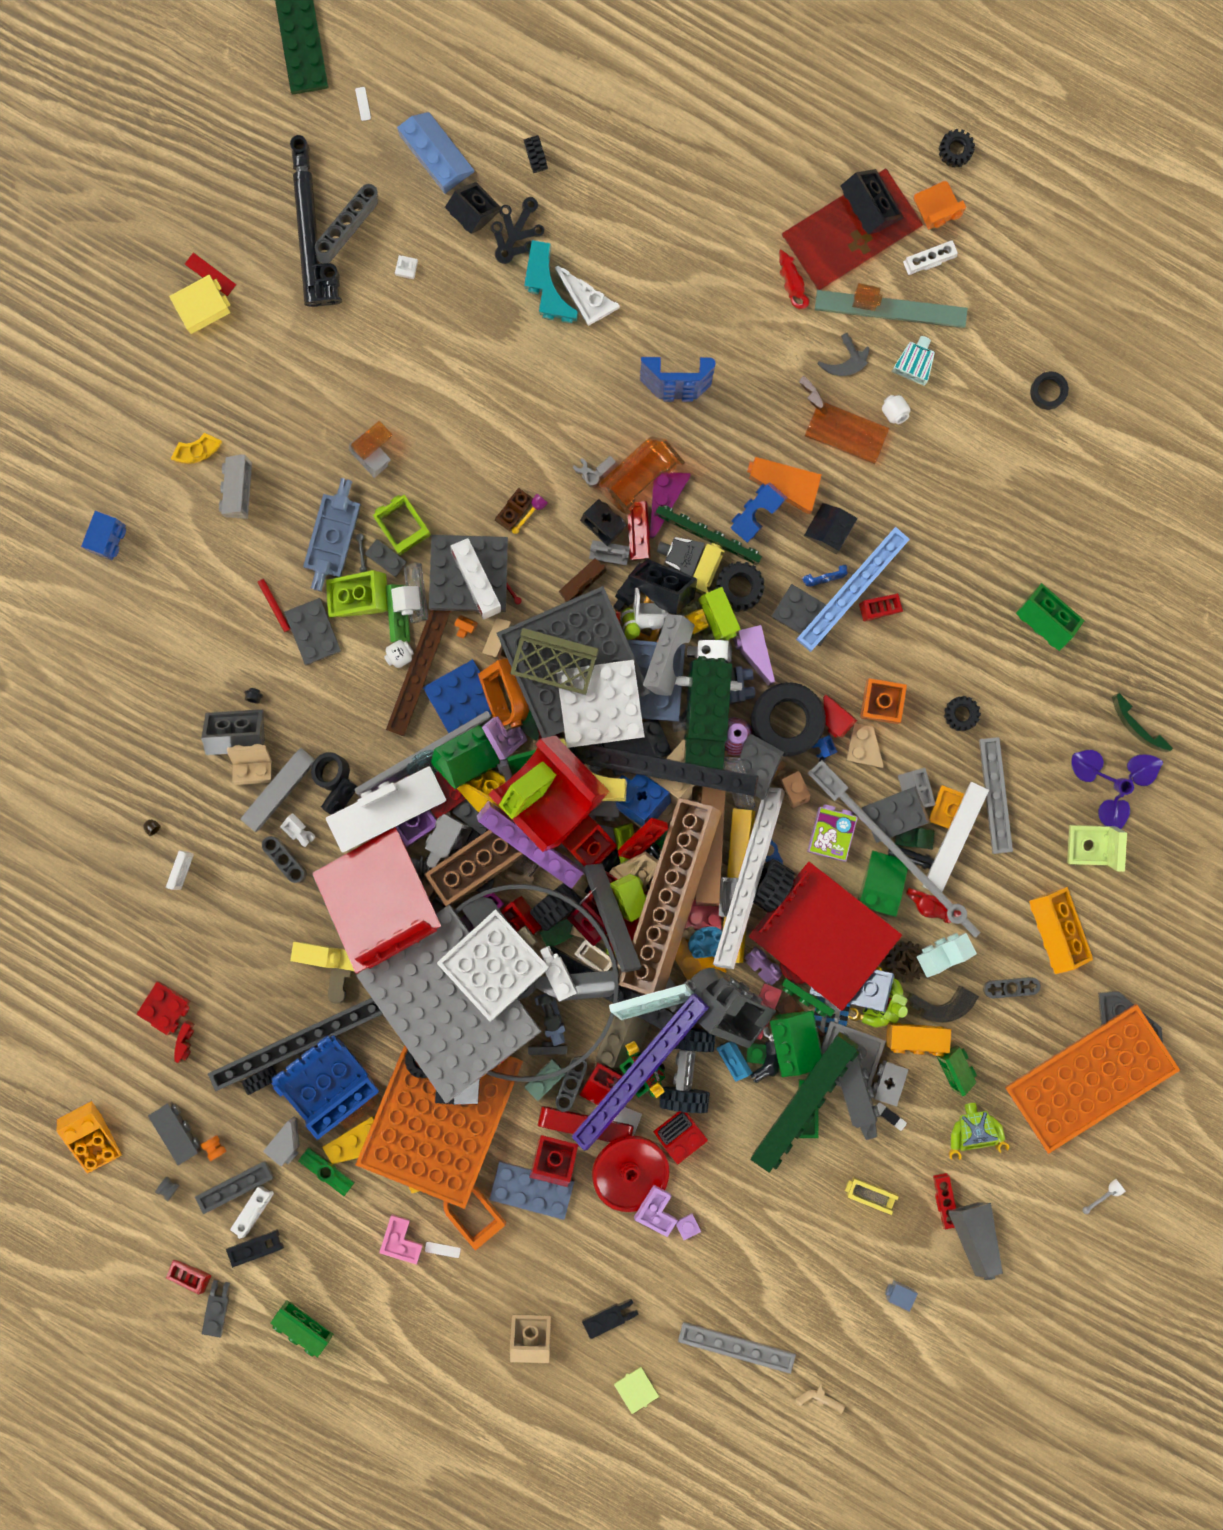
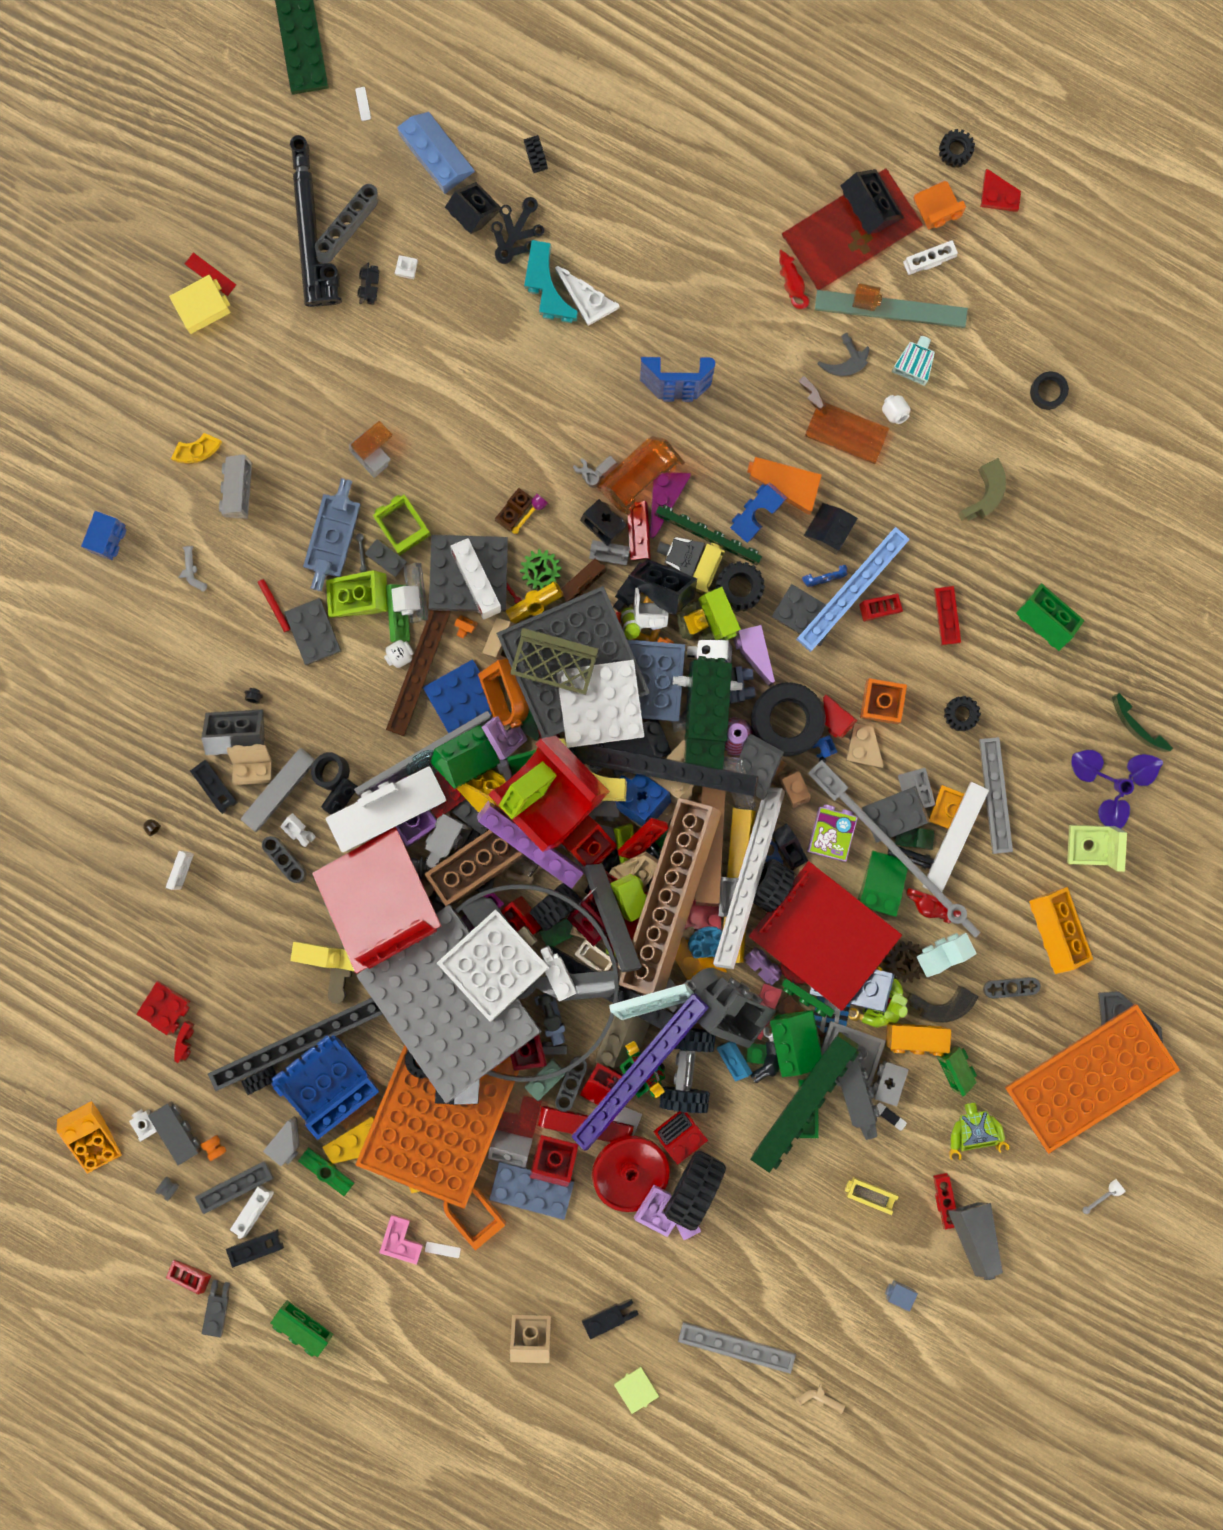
light grey arch [643,614,695,696] -> none
none -> white brick [129,1109,157,1142]
none -> light grey piece [178,546,207,592]
none -> black plate [190,760,238,814]
none -> black hinge [357,262,380,305]
none -> light grey panel [488,1129,532,1168]
none -> clear red plate [496,1095,542,1139]
none -> yellow piece [506,582,563,624]
none -> dark red slope [510,1034,547,1071]
none -> bright green gear [520,549,562,590]
none -> black tyre [665,1151,726,1231]
none -> black slope [772,823,808,870]
none -> red plate [934,586,961,646]
none -> olive arch [958,458,1006,521]
none -> red wing [980,169,1021,212]

